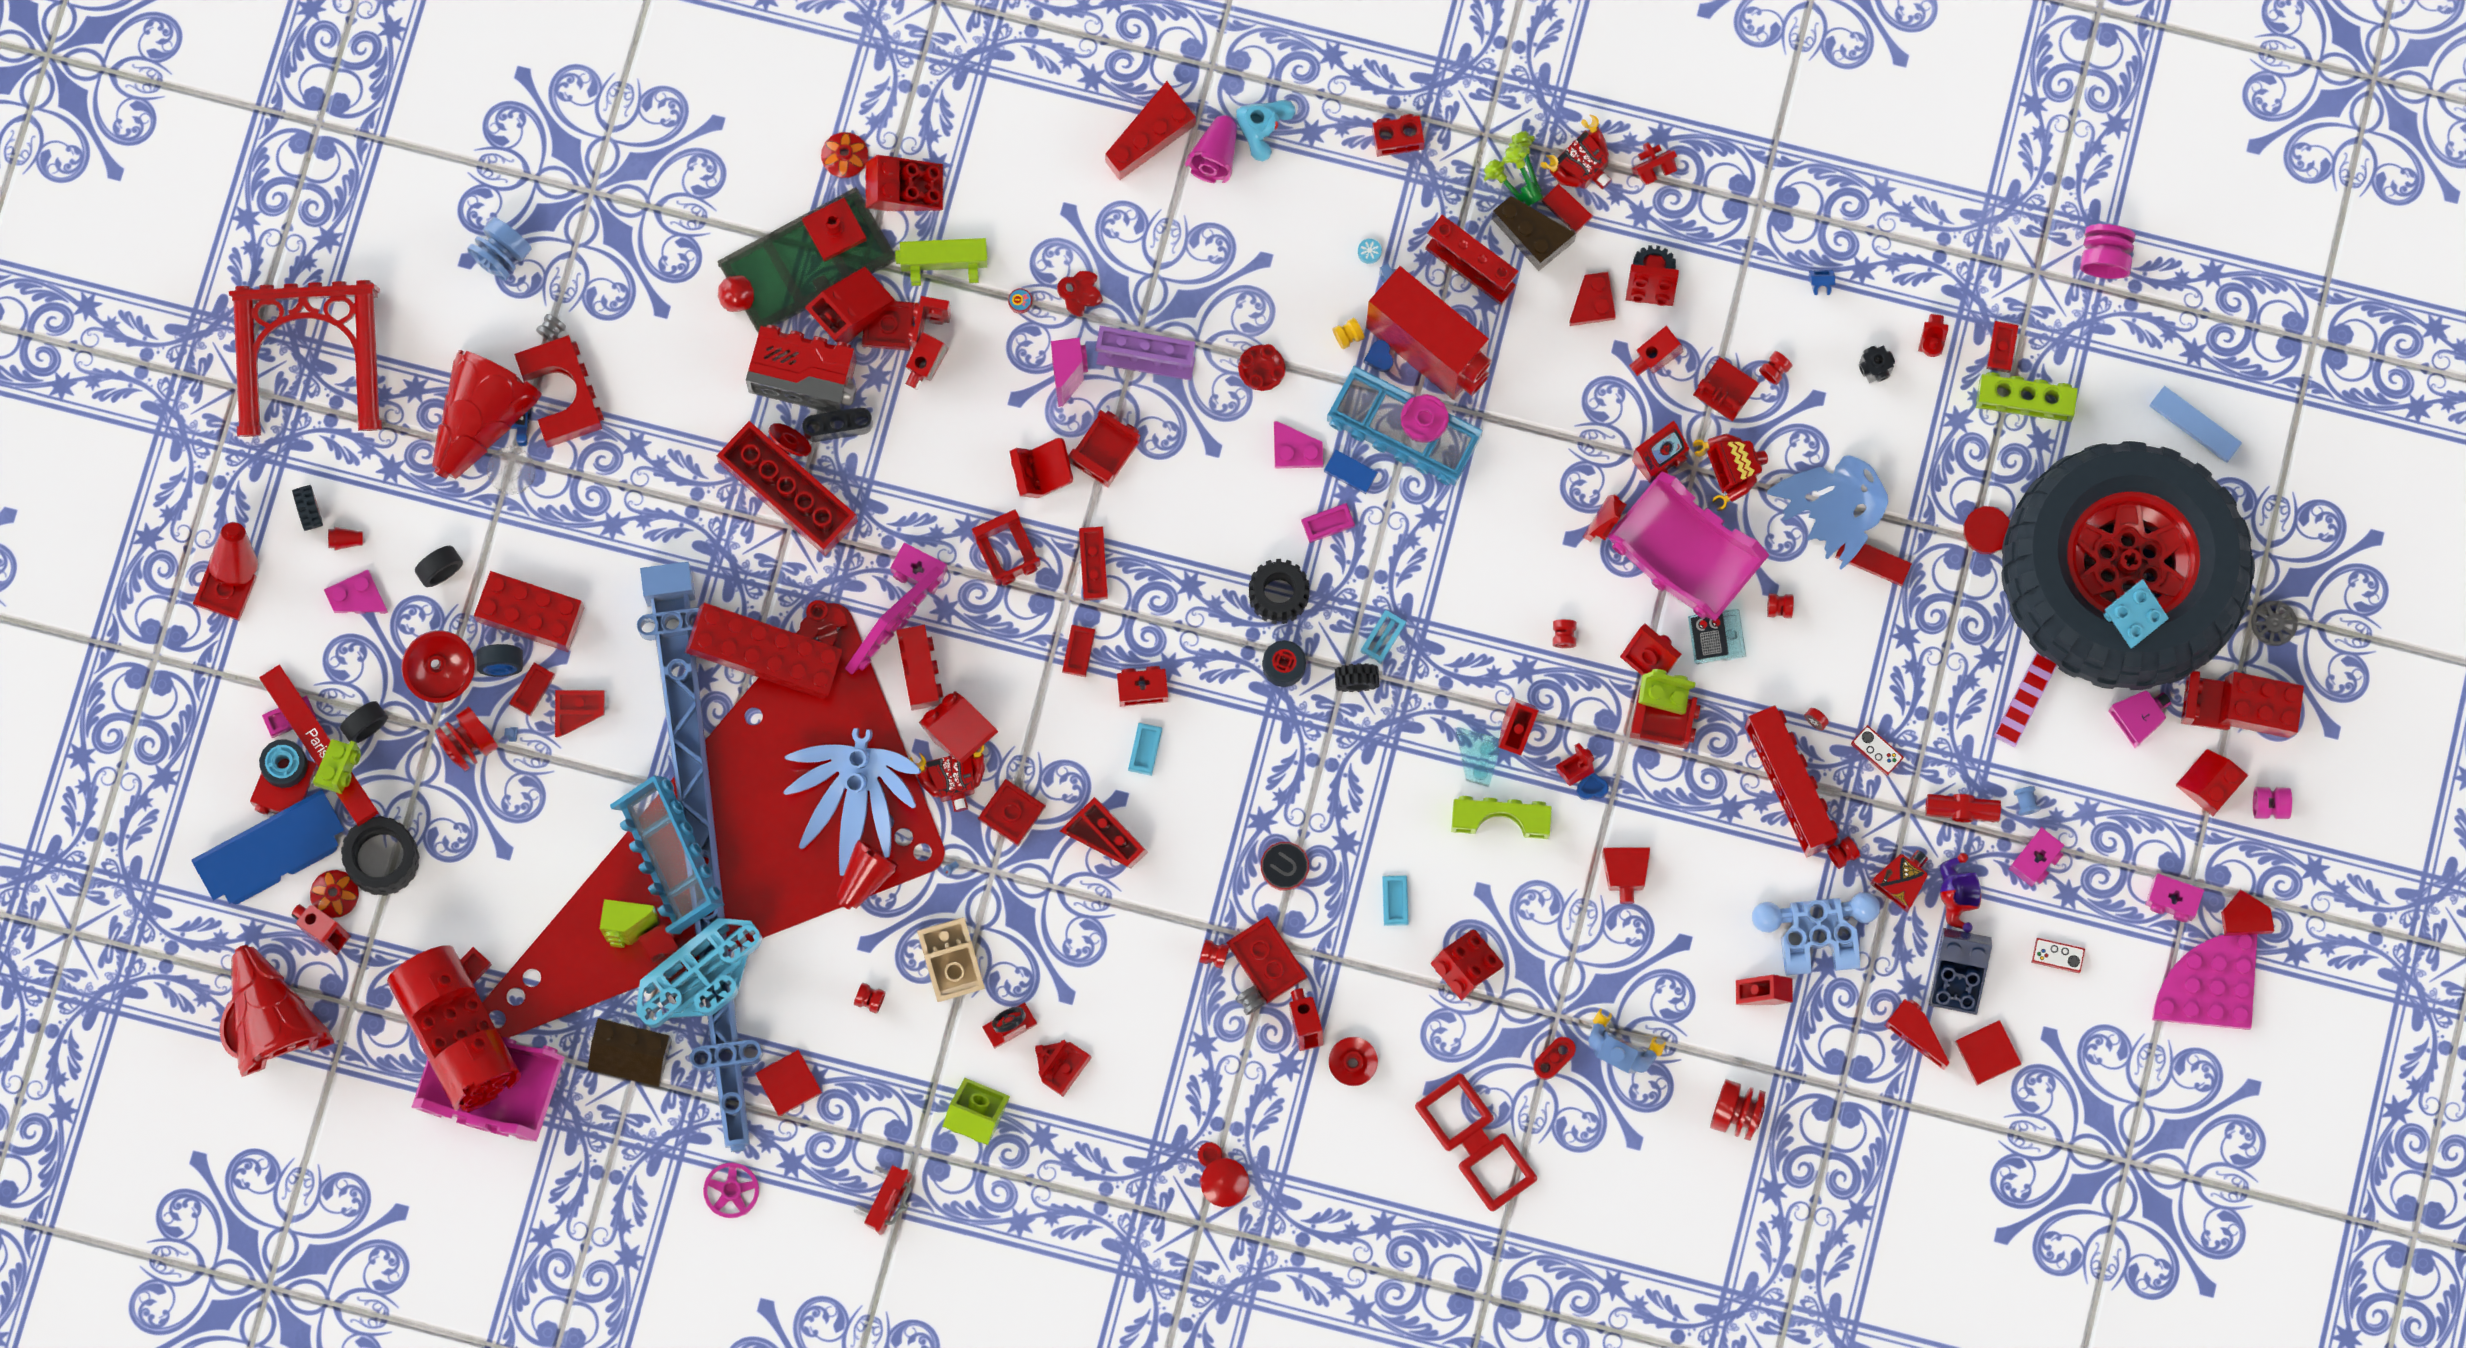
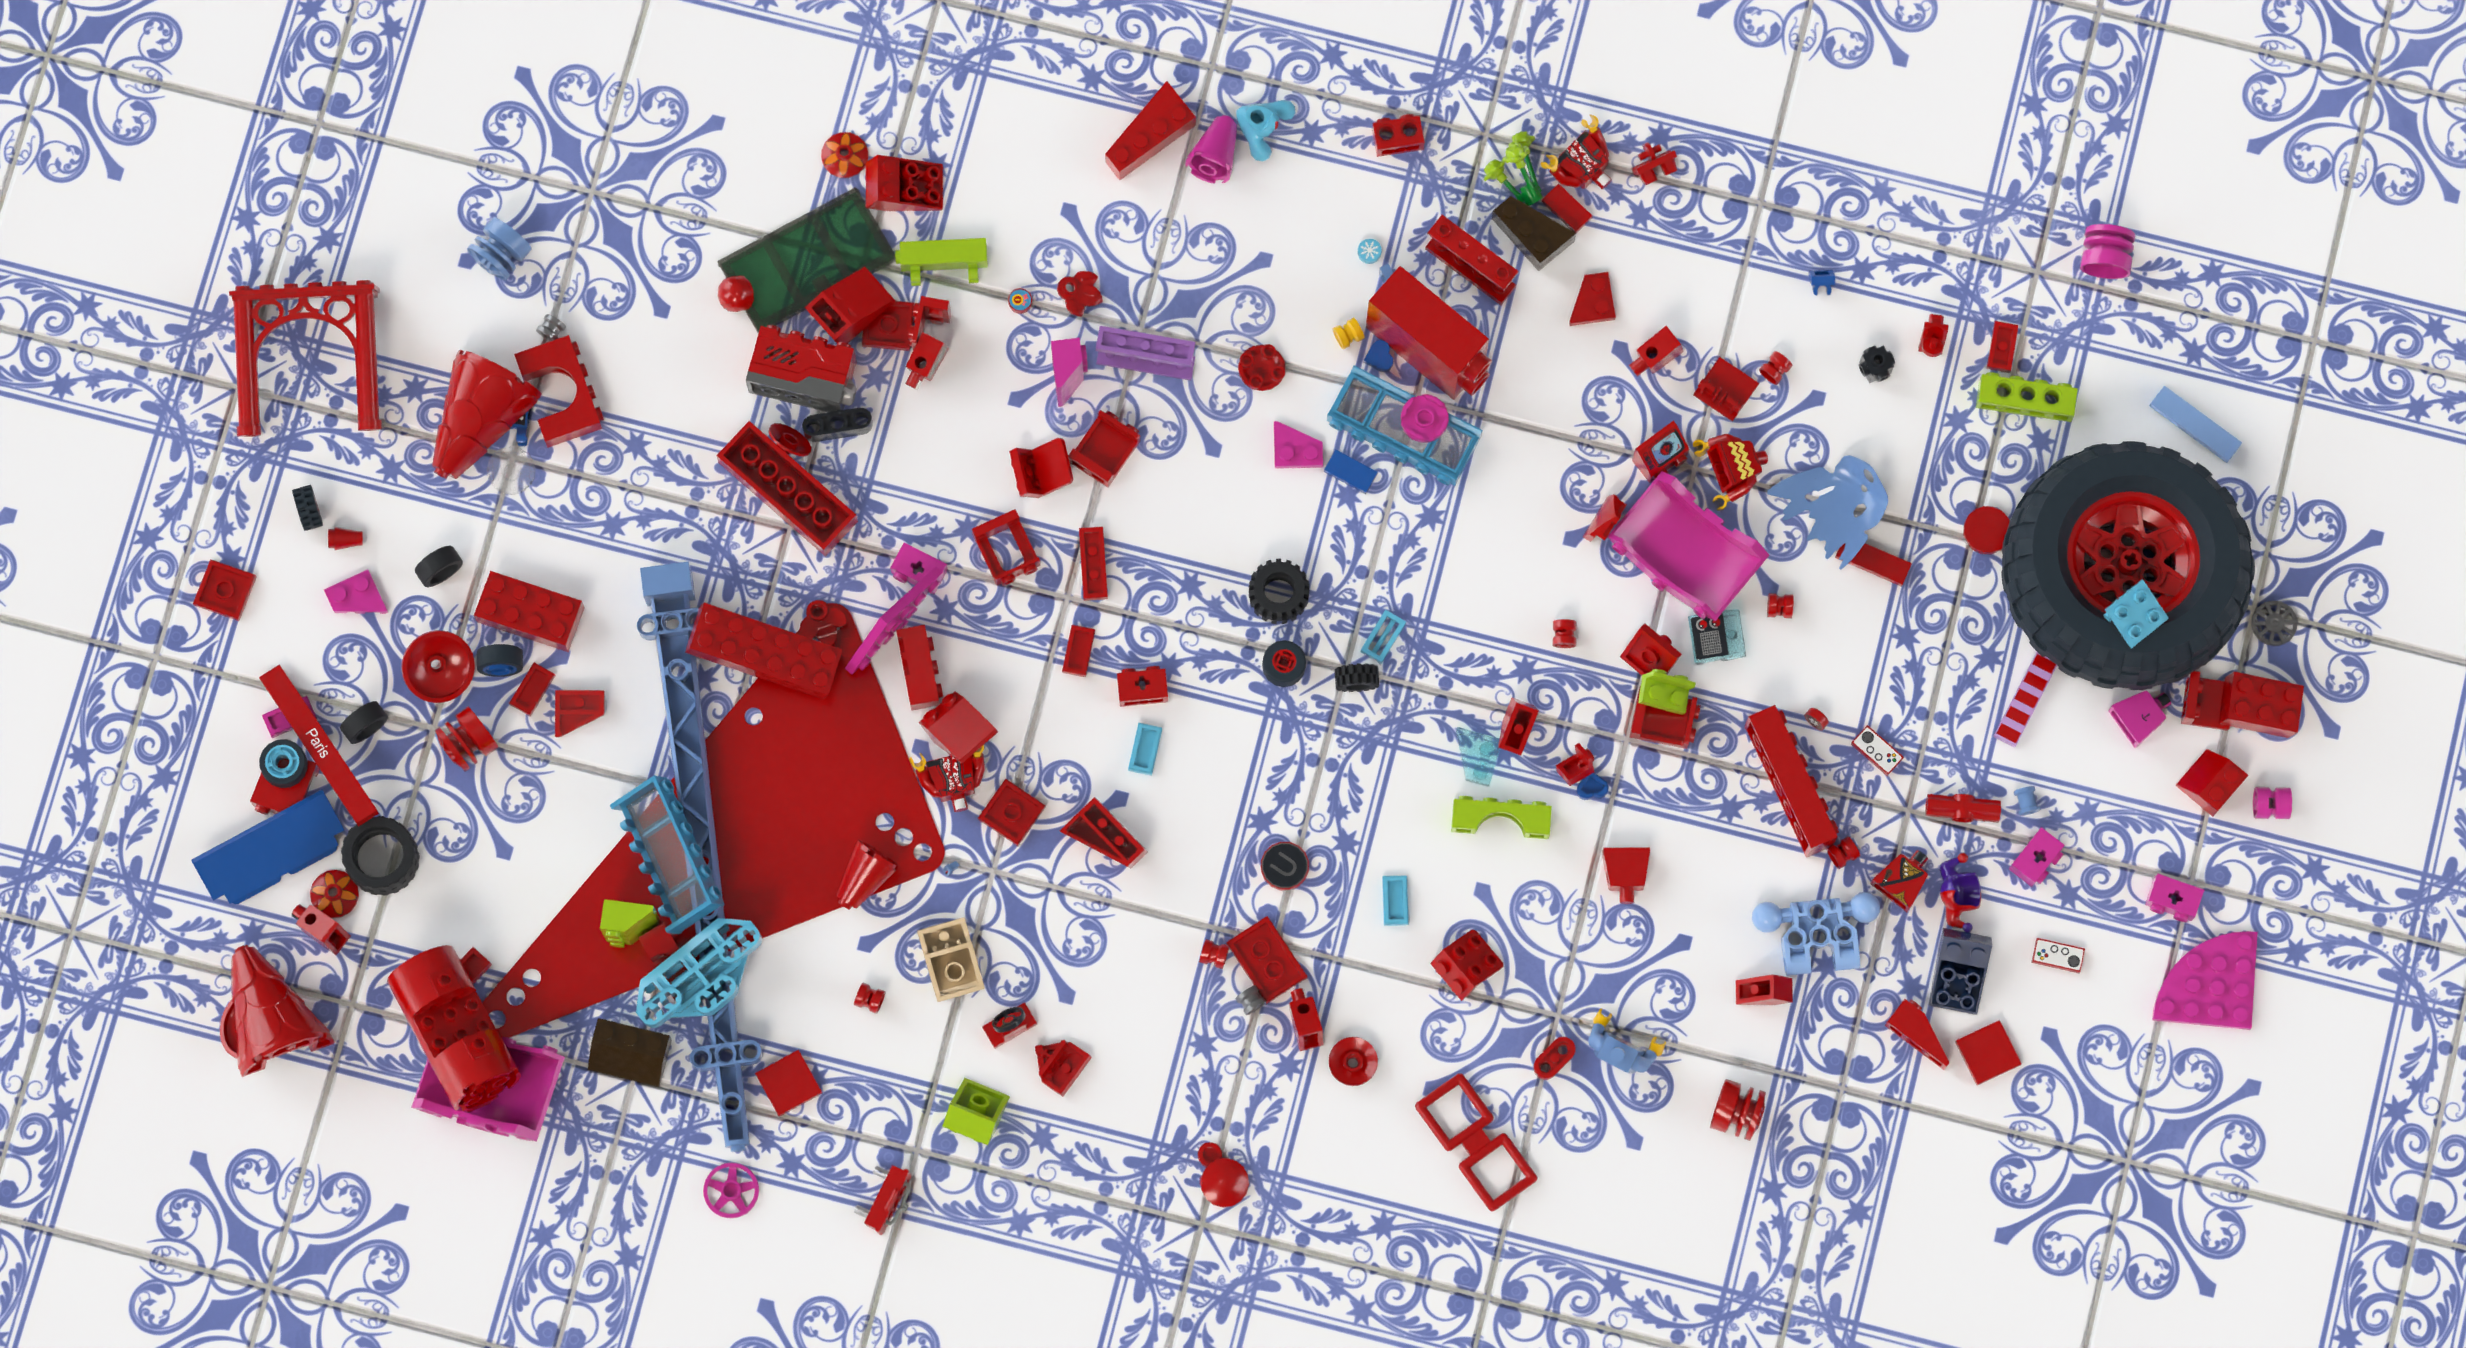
red cone [209,522,258,586] -> none
lime bracket [313,739,361,794] -> none
medium blue piece [504,727,518,742] -> none
light blue plant [783,728,921,876] -> none
red tile [802,198,867,262] -> none
dark pink tile [1301,503,1355,543] -> none
red plate [1625,245,1679,306] -> none
red slope [2221,889,2275,936] -> none

